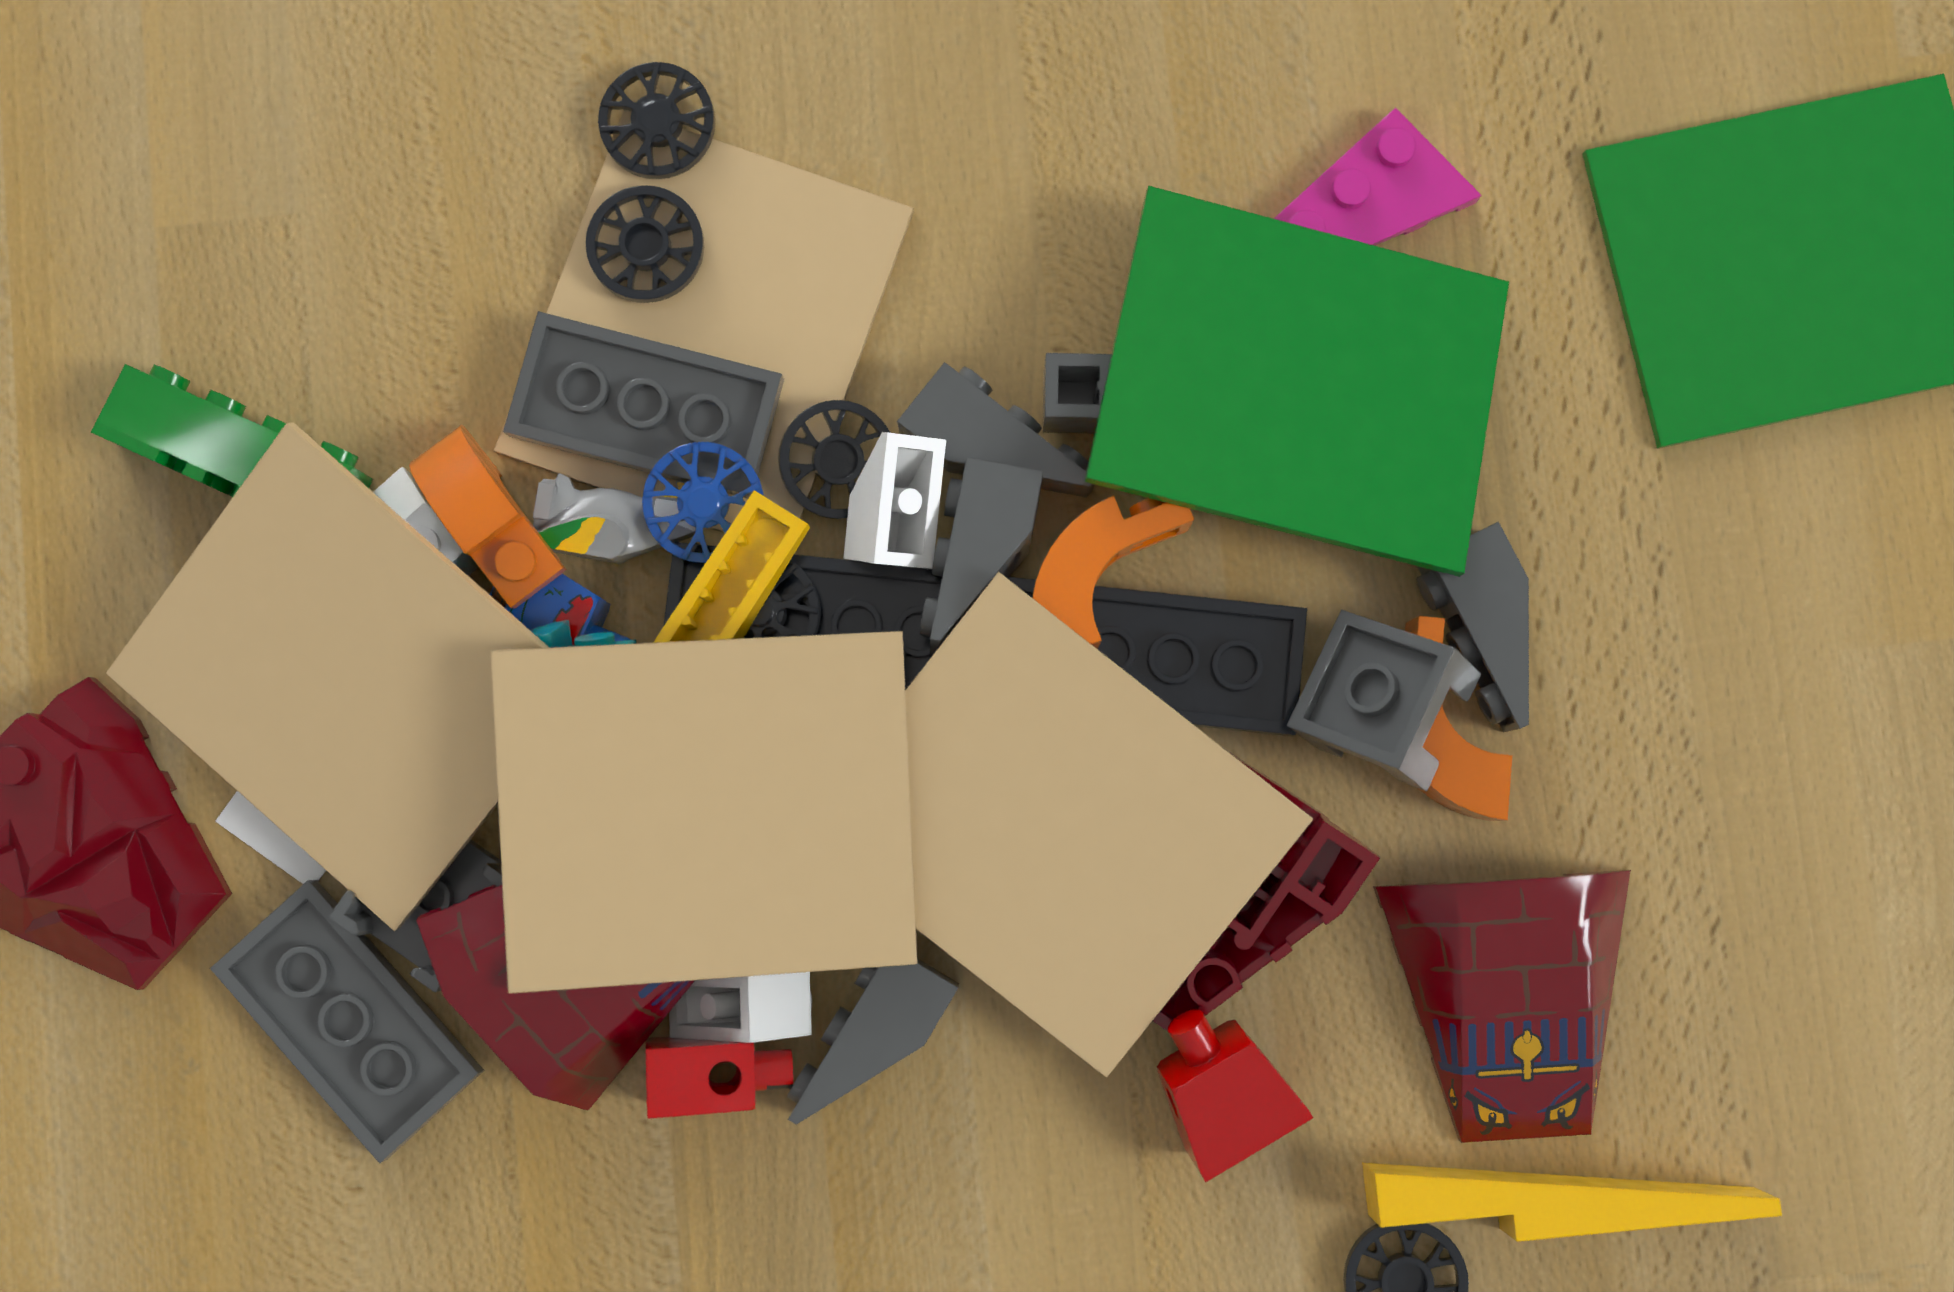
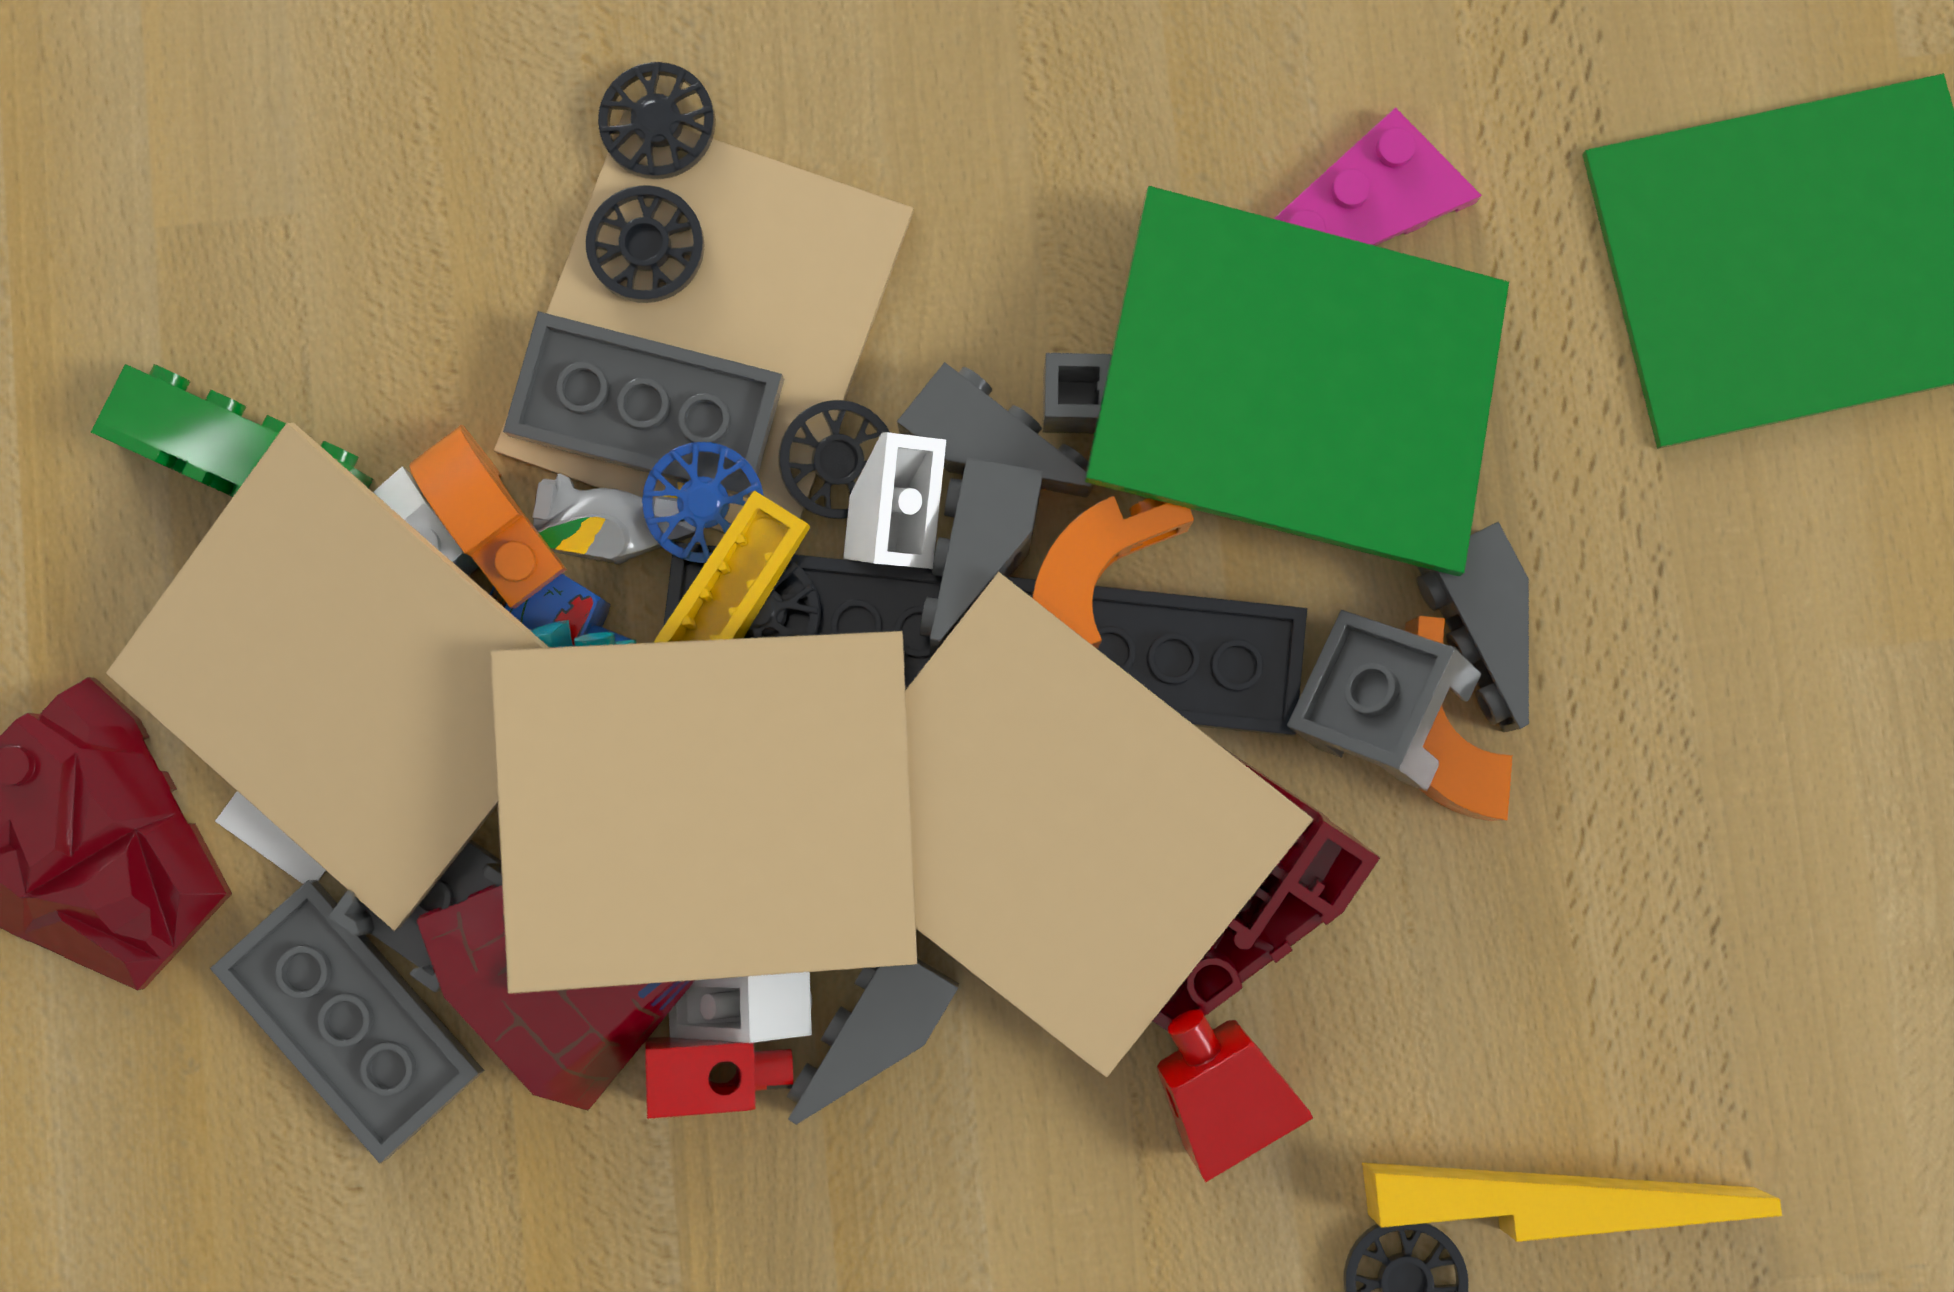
dark red wedge [1373,870,1631,1143] -> none

